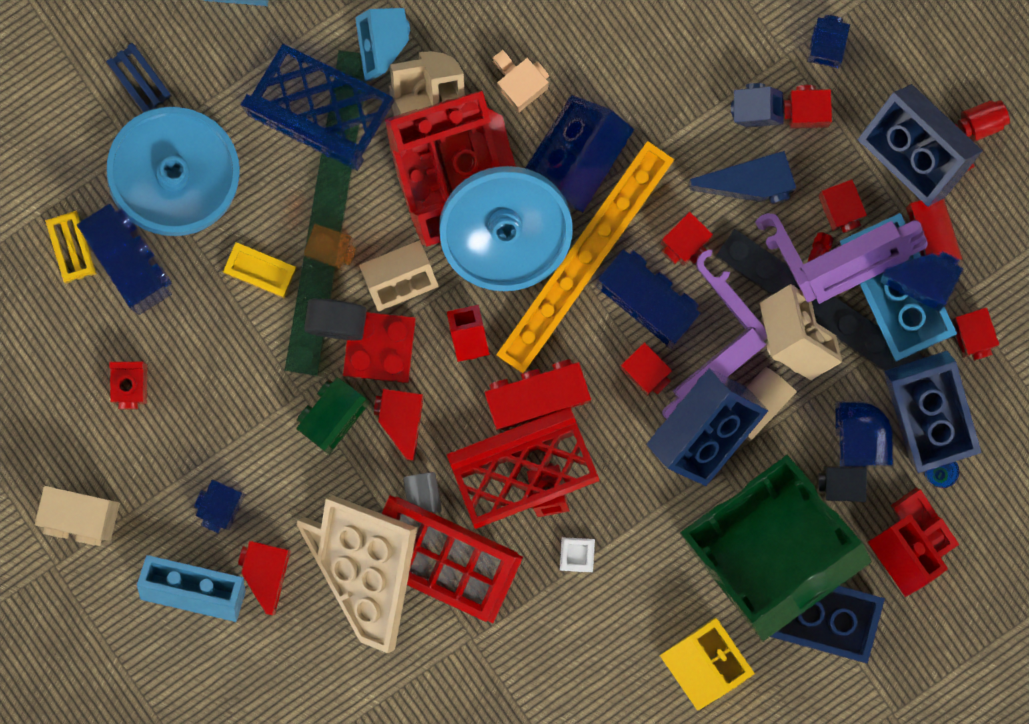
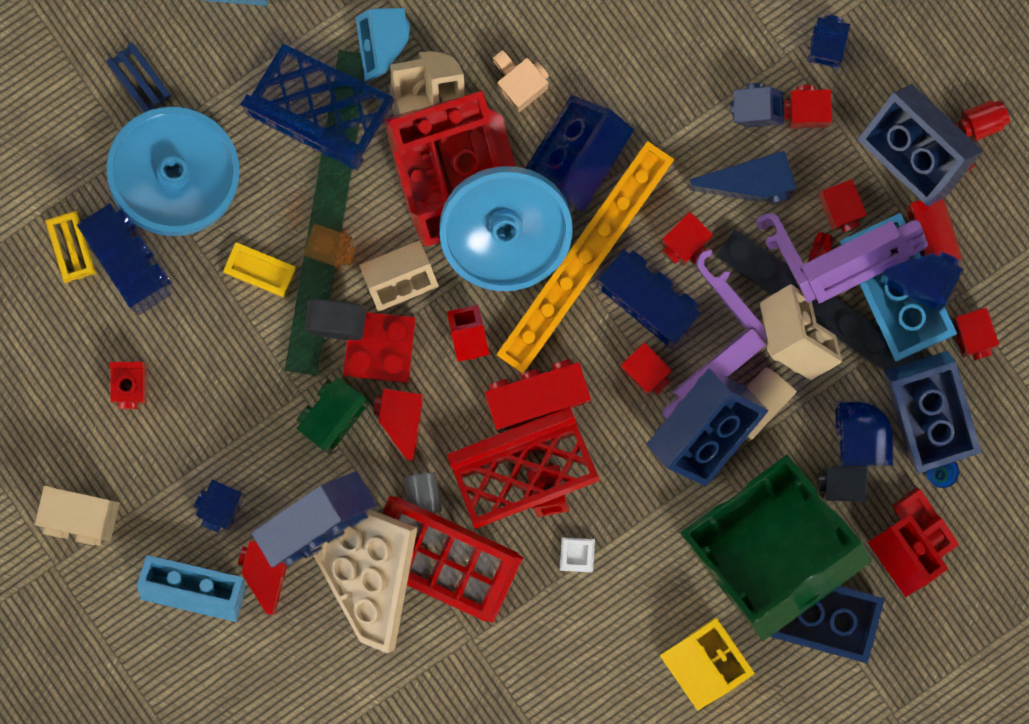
none -> brick [252,471,377,567]

